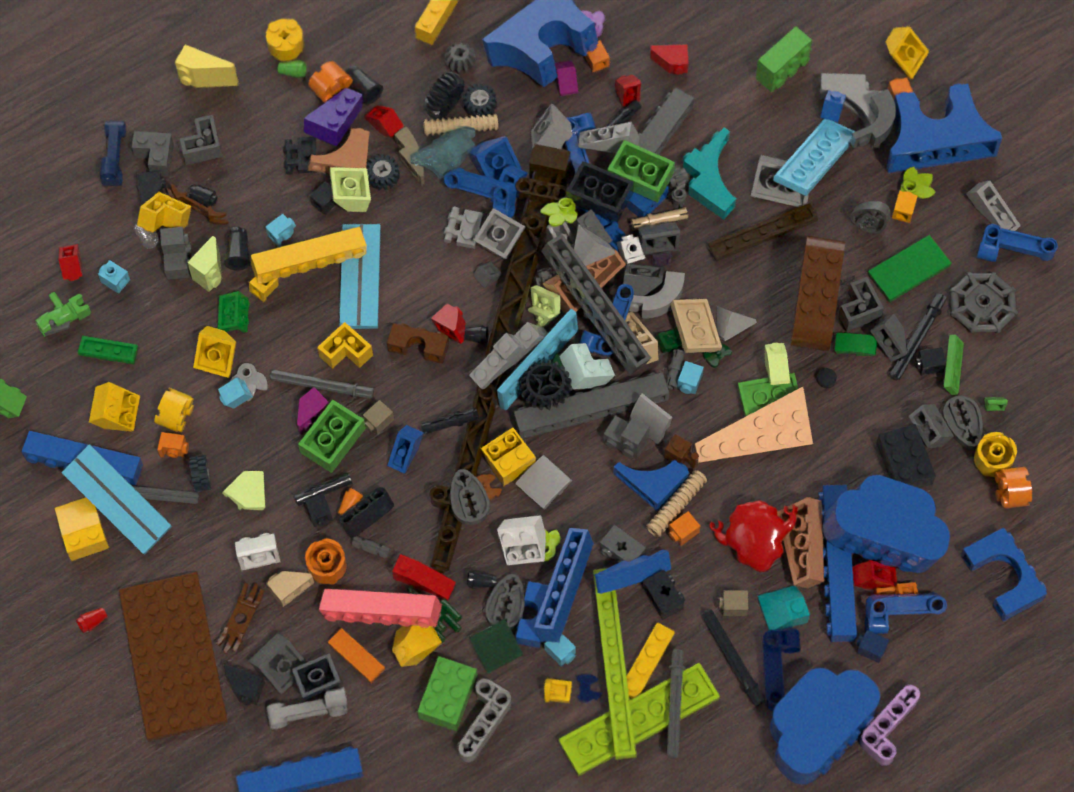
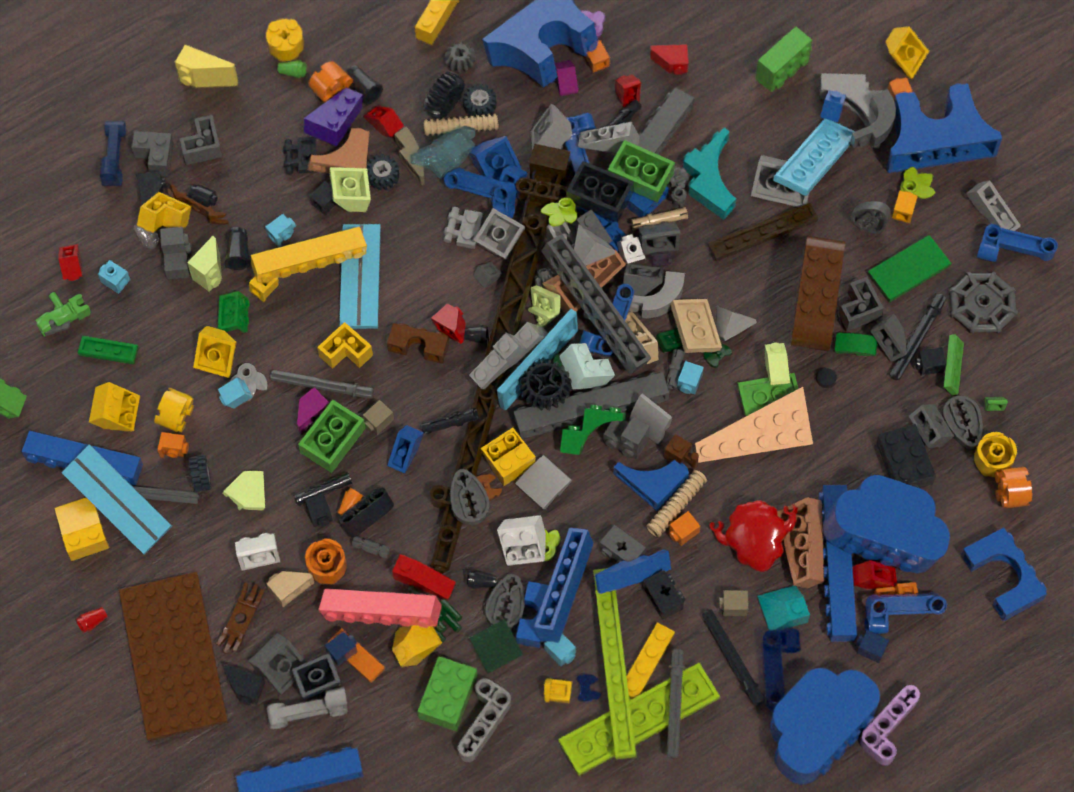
none -> dark blue brick [324,631,358,667]
none -> green arch [560,404,626,455]

